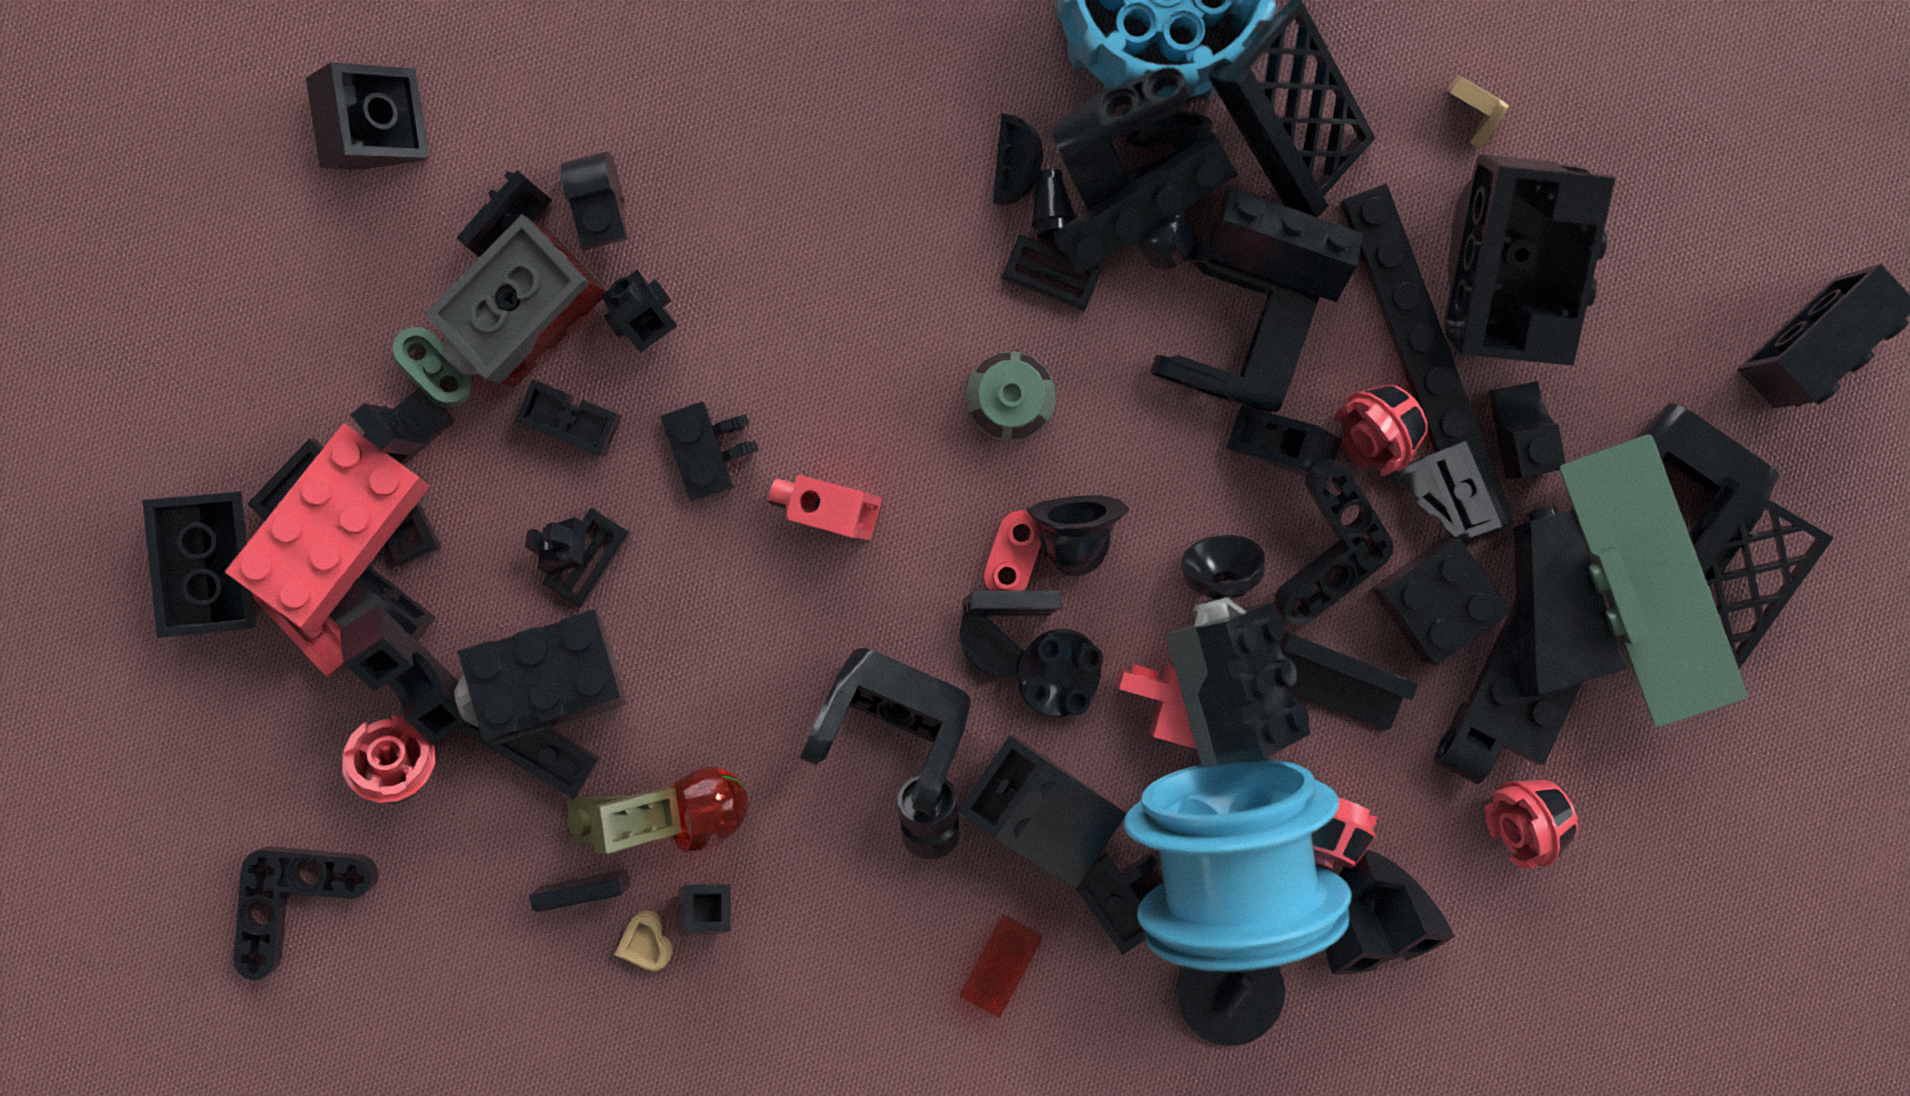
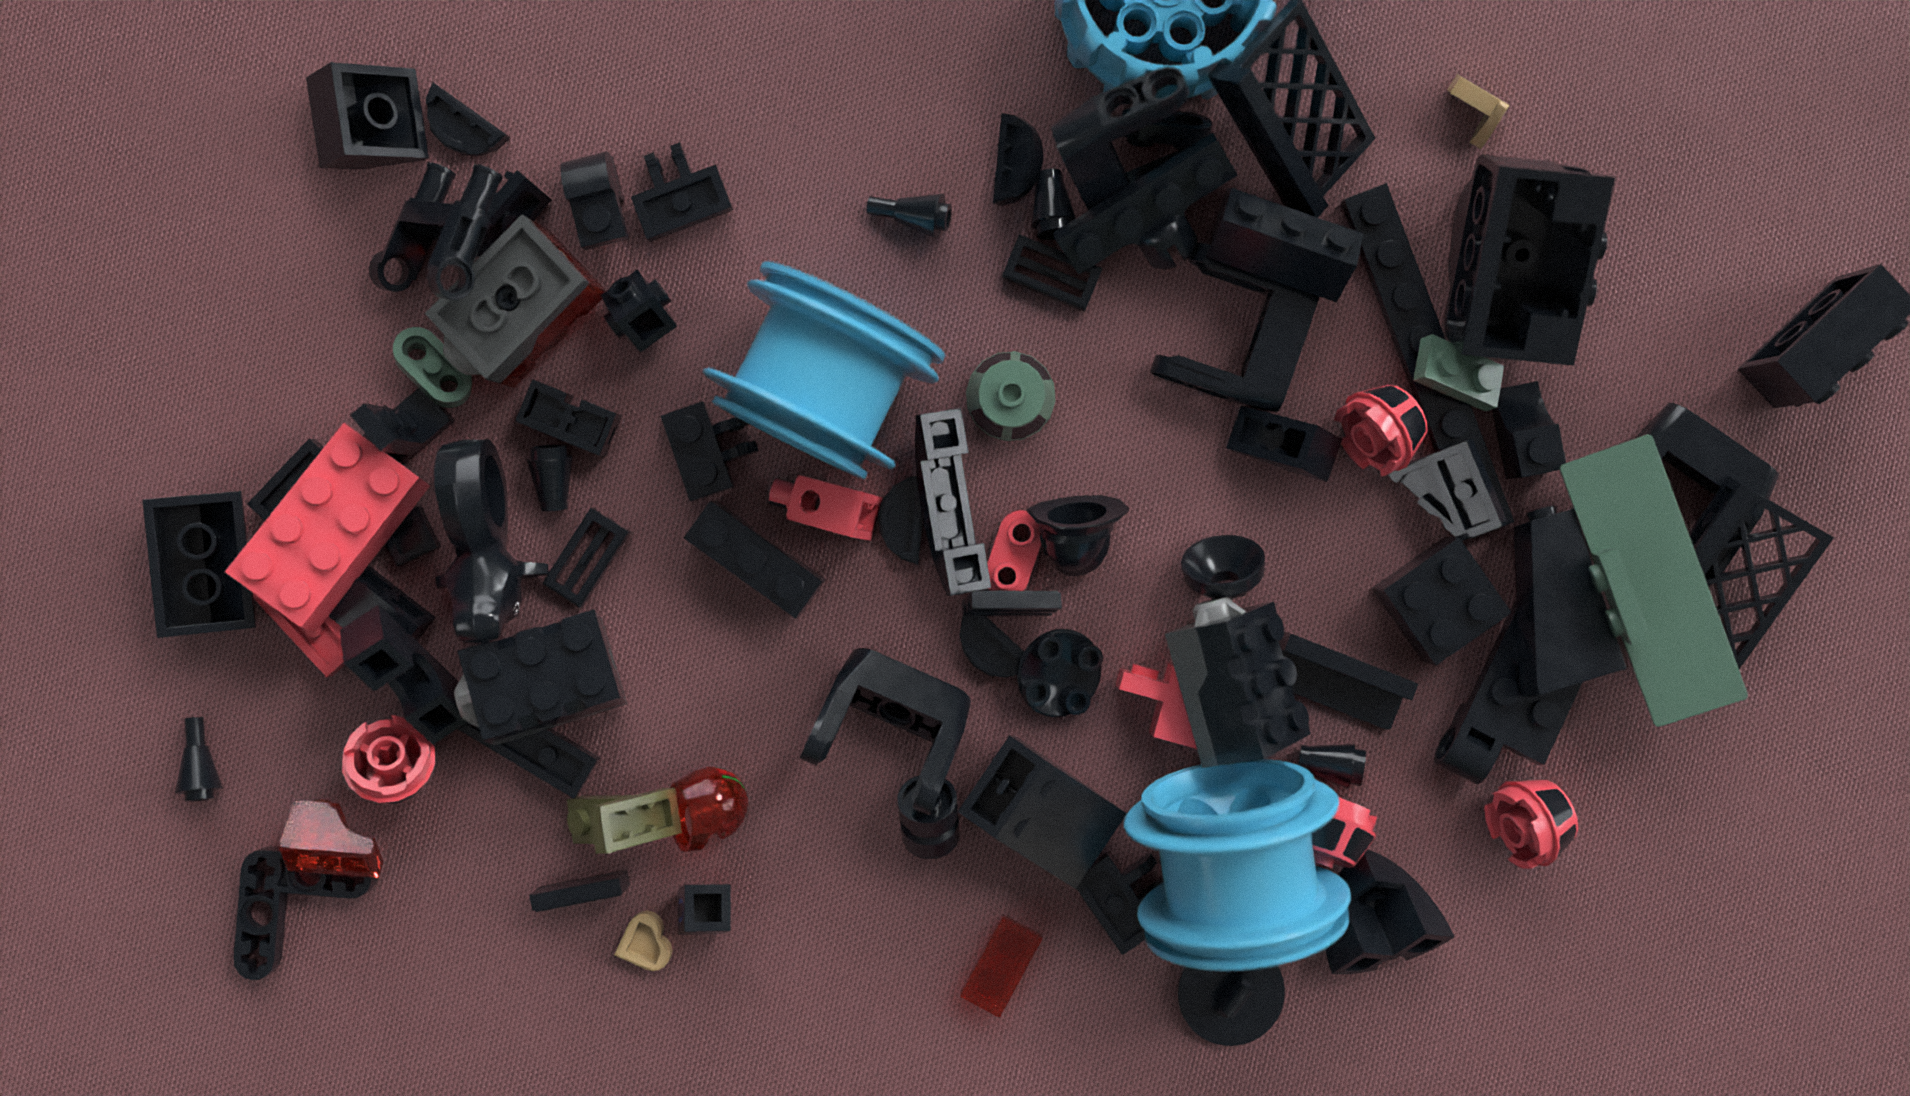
black tile [525,517,588,575] -> none
black beam [1274,459,1393,625] -> none
none -> black cone [174,717,223,802]
none -> clear red arch [278,799,384,878]
none -> black connector [369,162,503,300]
none -> black tile [426,82,510,156]
none -> black animal [434,439,549,644]
none -> black cone [526,444,572,511]
none -> black hinge [631,142,734,242]
none -> black arch [684,501,826,619]
none -> medium azure wheel [703,261,946,480]
none -> black cone [866,194,952,239]
none -> black tile [878,476,923,565]
none -> slope [915,408,991,596]
none -> black cone [1298,744,1366,789]
none -> sand green plate [1413,334,1504,411]

